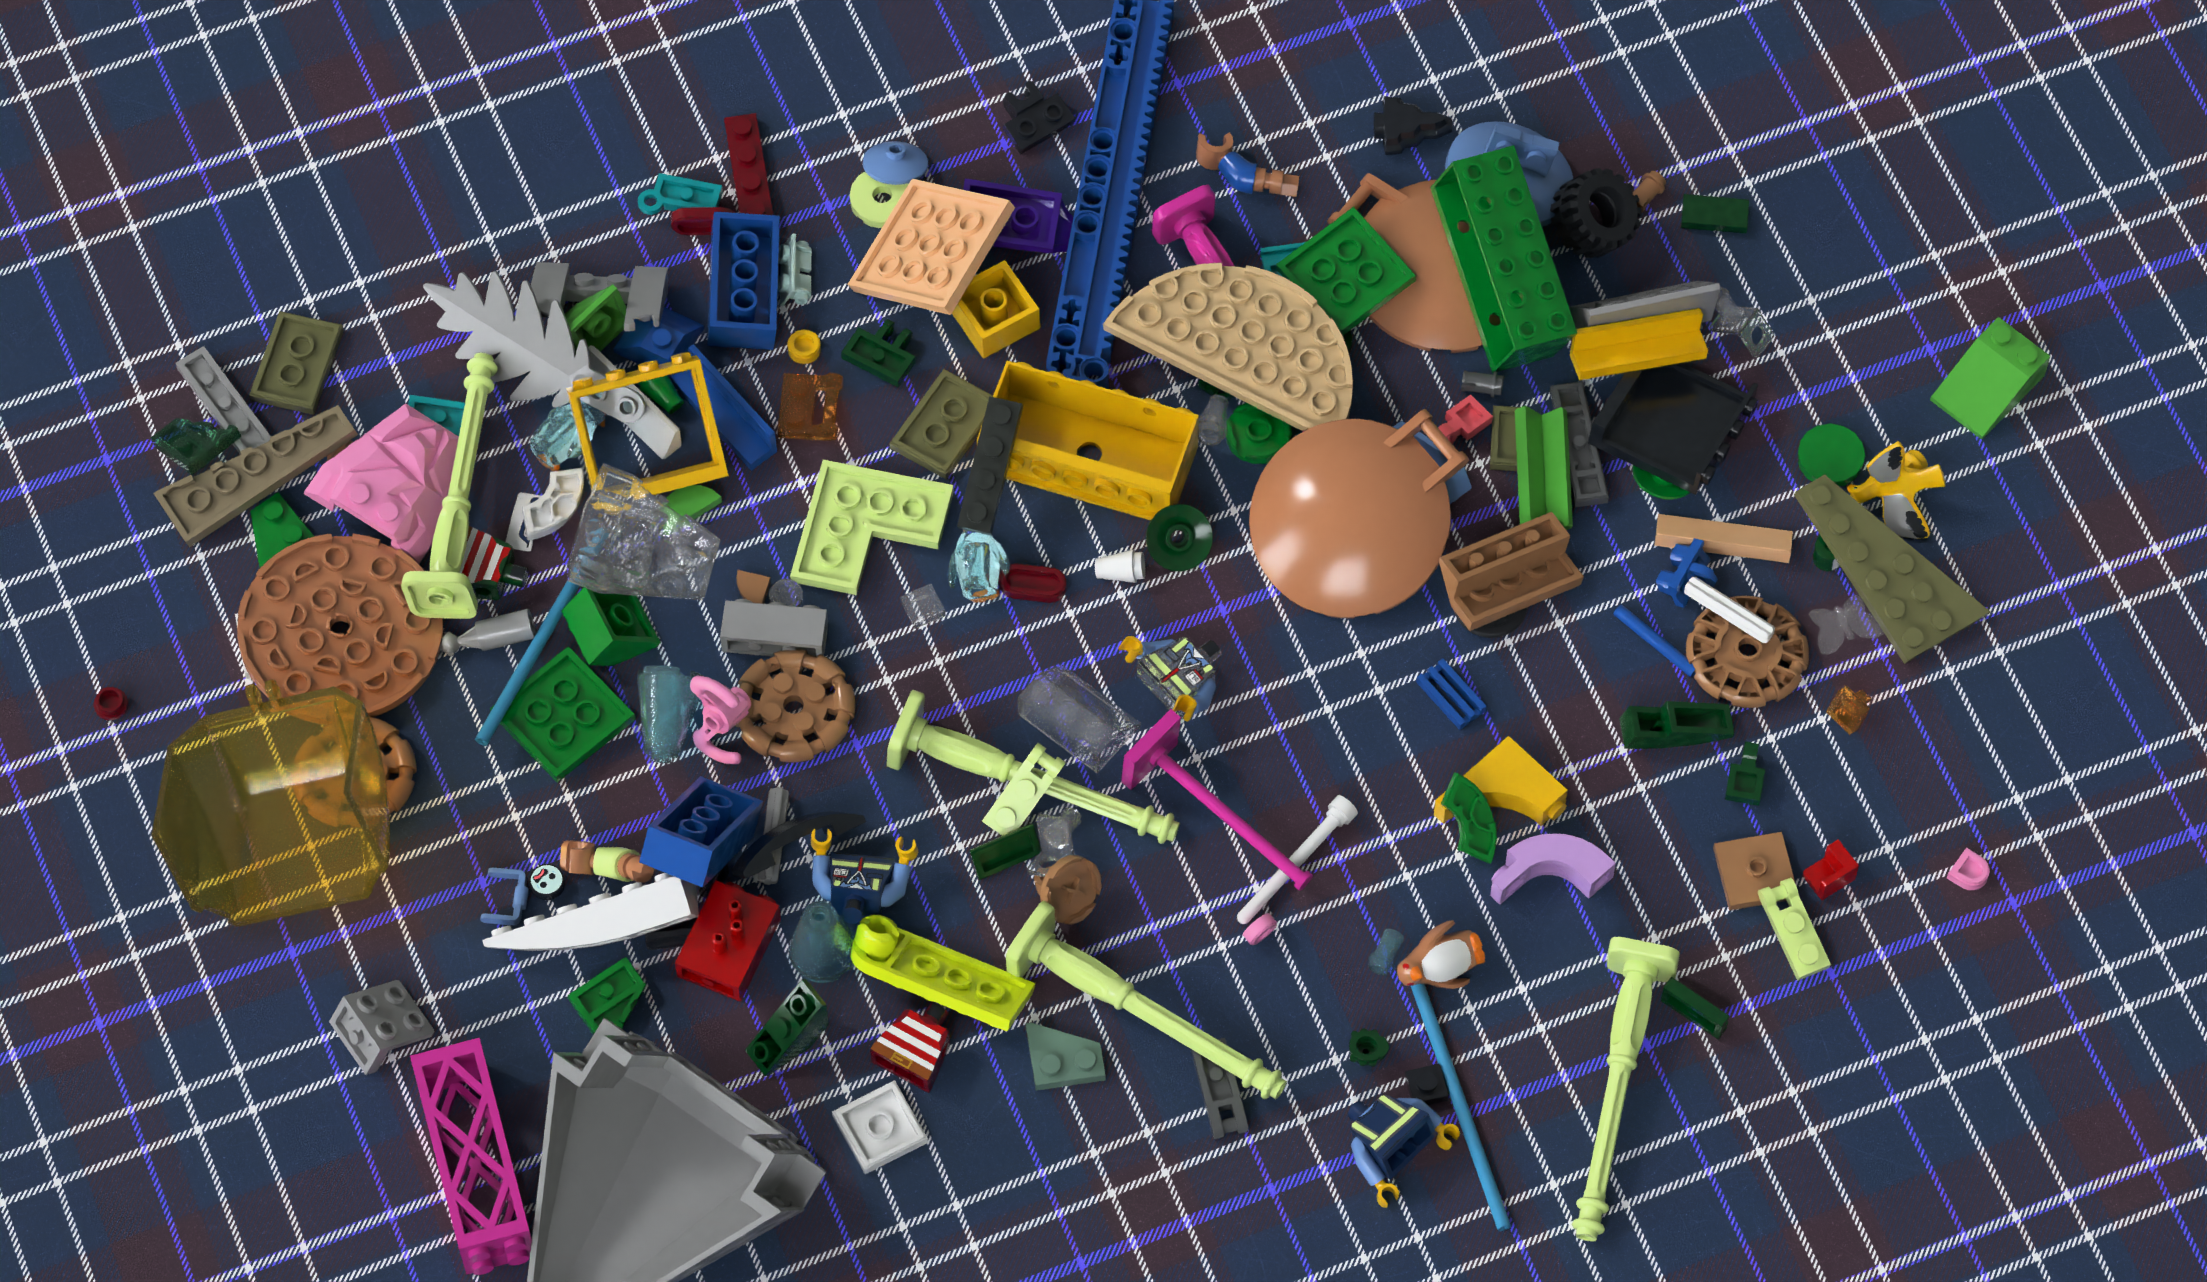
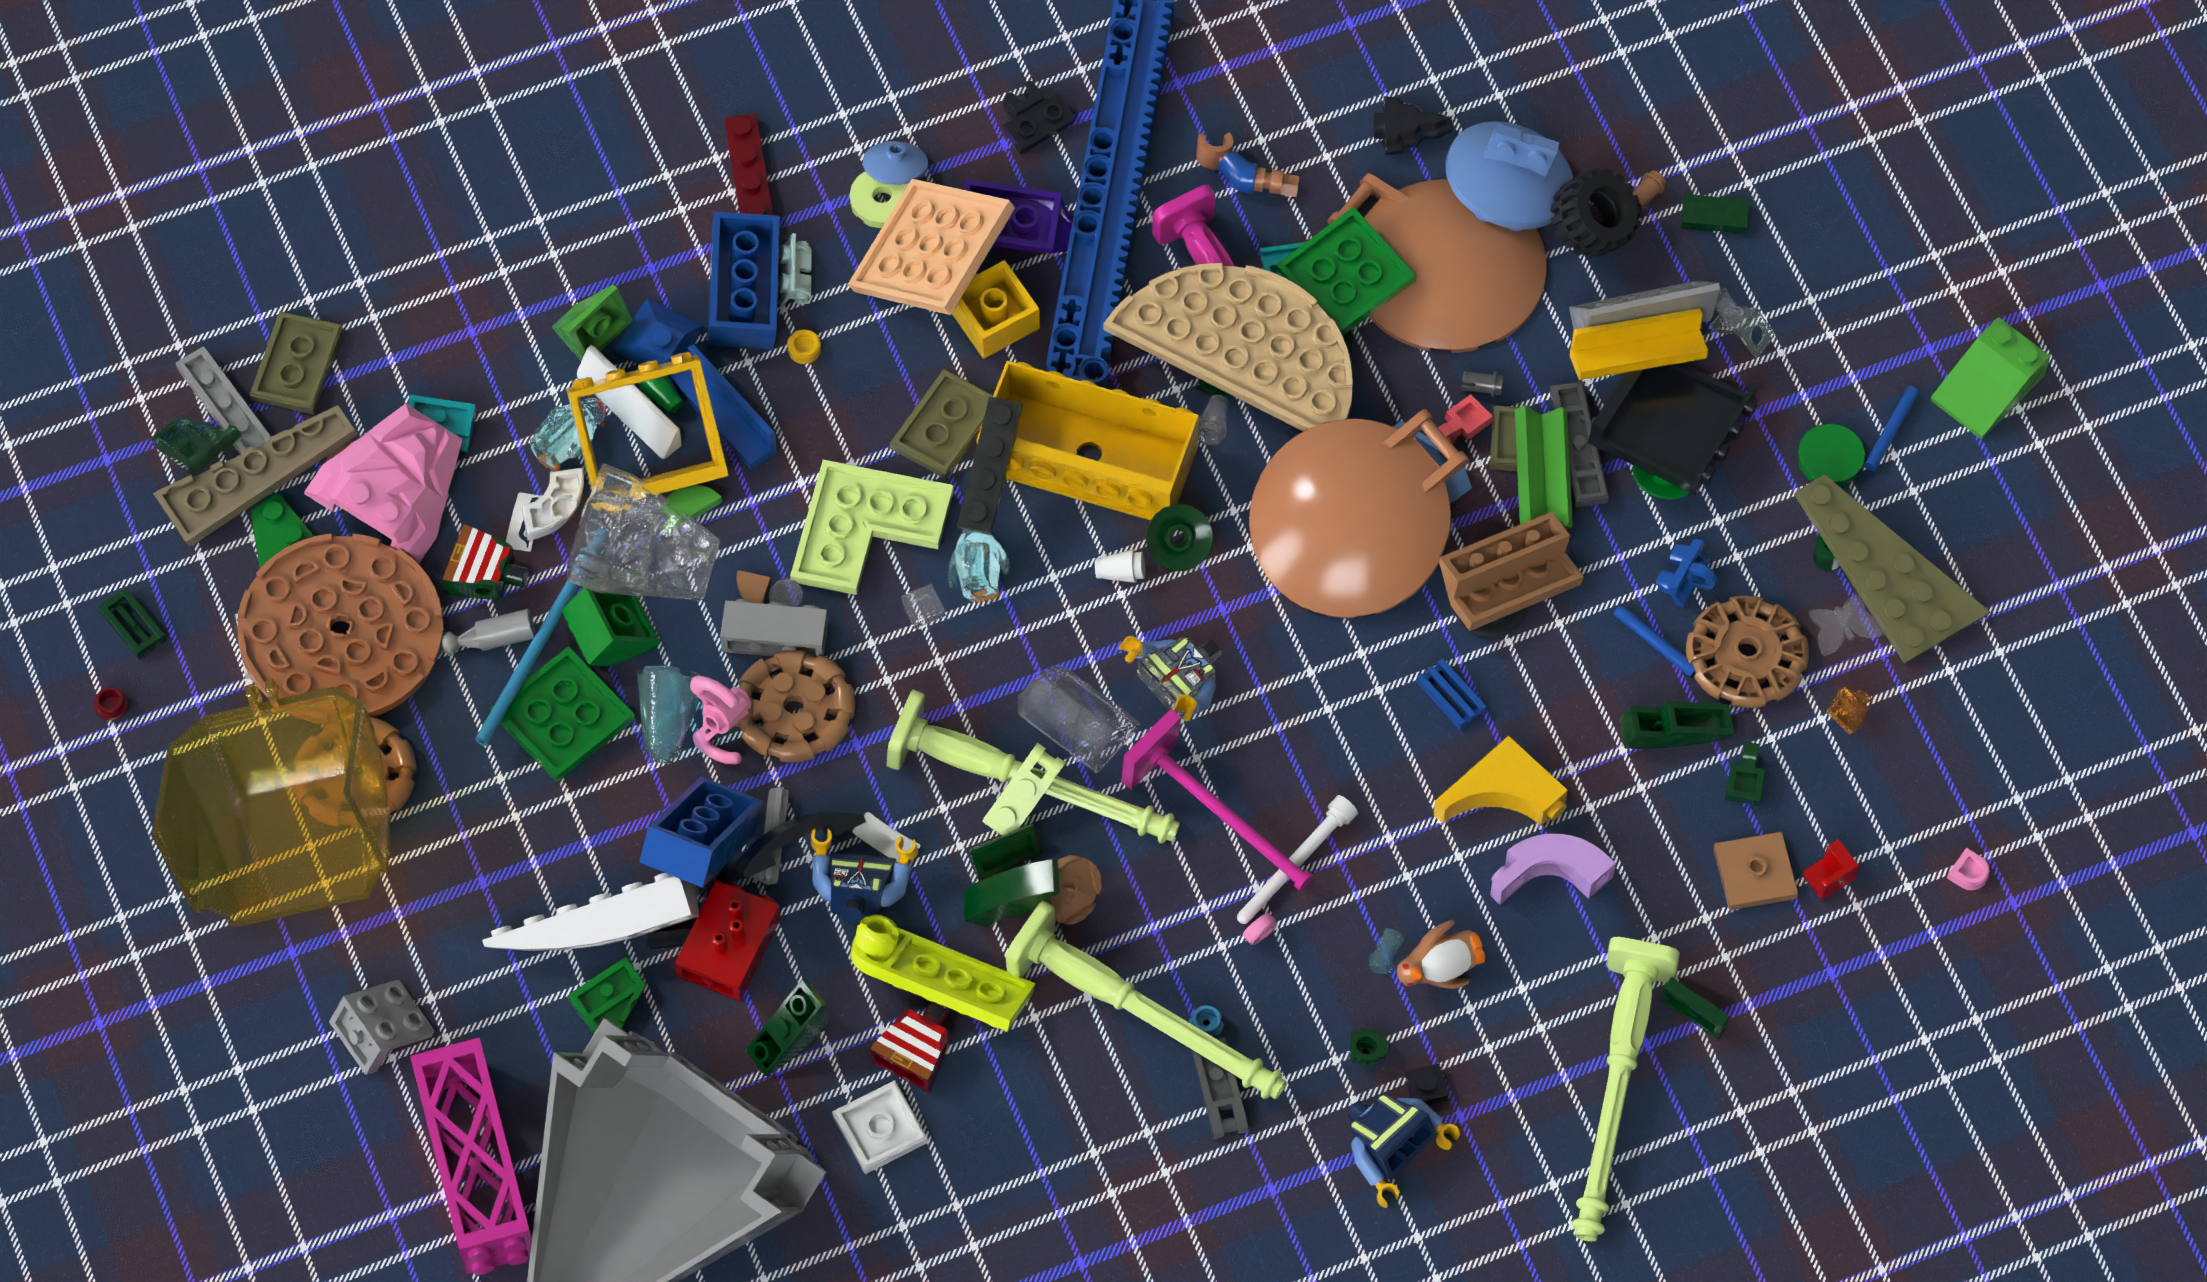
yellowish green piece [401,353,498,619] -> none
light grey plant [423,271,645,423] -> none
medium blue piece [480,868,529,925] -> none
tile [529,864,565,900] -> none
light grey wedge [531,262,668,331] -> none
nougat piece [560,840,655,883] -> none
teal hinge [638,173,723,215] -> none
dark red tile [671,207,735,235] -> none
clear orange plate [777,373,844,441] -> none
clear light blue cone [788,901,855,983] -> none
dark green hinge [841,319,916,388] -> none
dark red tile [999,563,1067,603] -> none
sand green wing [1025,1022,1106,1091] -> none
clear bracket [1027,808,1082,877] -> none
green tile [1225,403,1292,464] -> none
dark azure piece [1411,984,1511,1231] -> none
green piece [1430,145,1577,373] -> none
green tile [1441,772,1497,864] -> none
light nougat slope [1654,514,1793,563] -> none
white axle [1684,577,1775,643] -> none
yellowish green plate [1758,877,1831,981] -> none
animal [1847,441,1946,539] -> none
none -> dark green tile [98,588,167,659]
none -> white sticker [852,812,920,862]
none -> dark green slope [963,859,1060,927]
none -> dark azure plate [1189,1005,1224,1036]
none -> blue bar [1864,386,1920,471]

